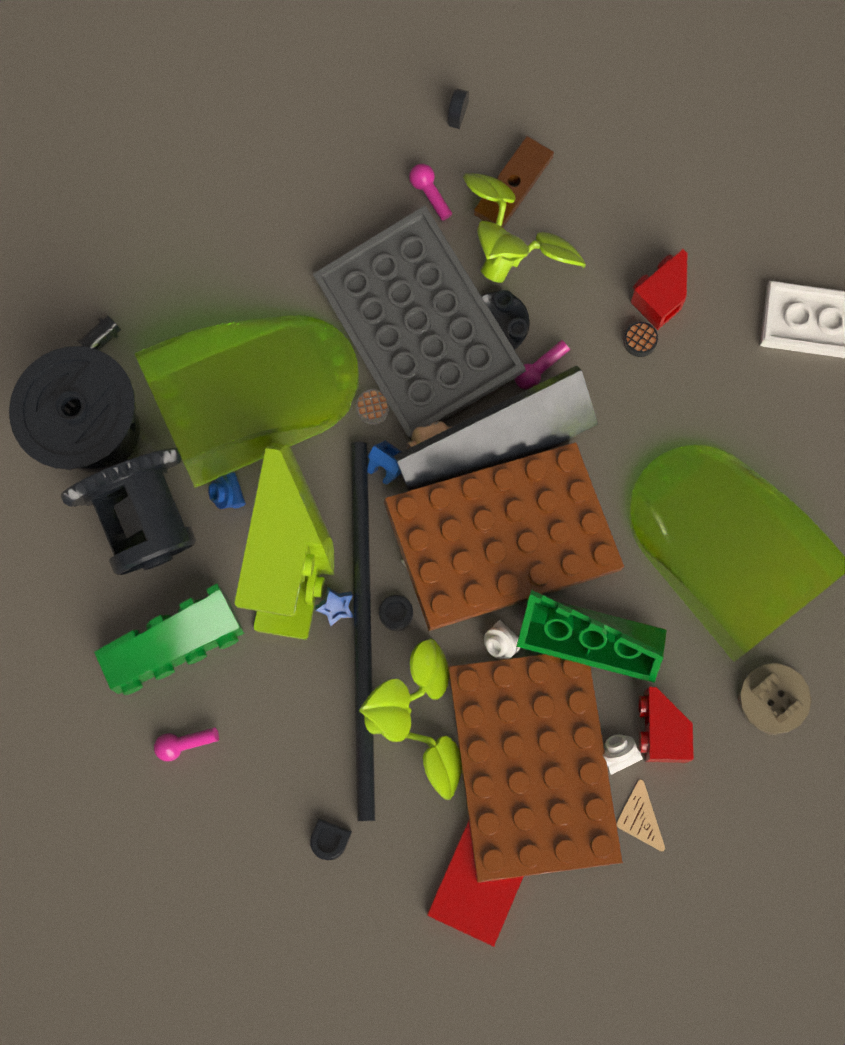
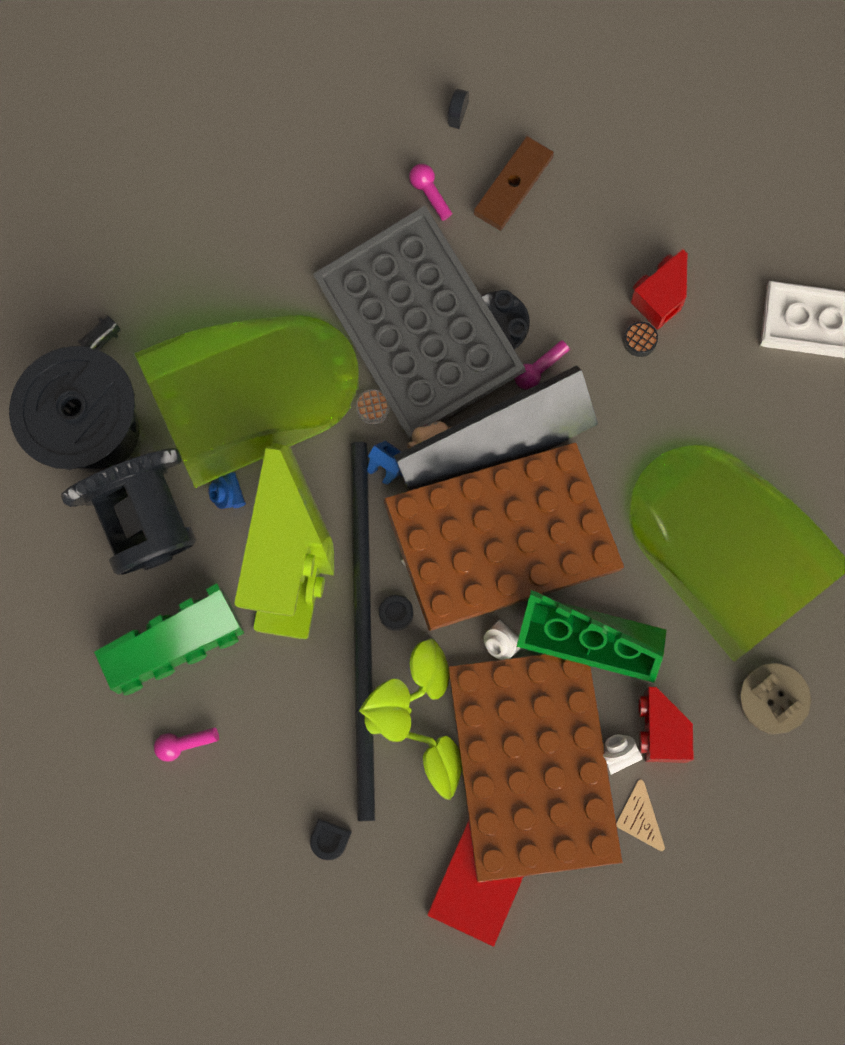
piece [314,587,353,627] -> none
lime plant [463,173,586,283] -> none

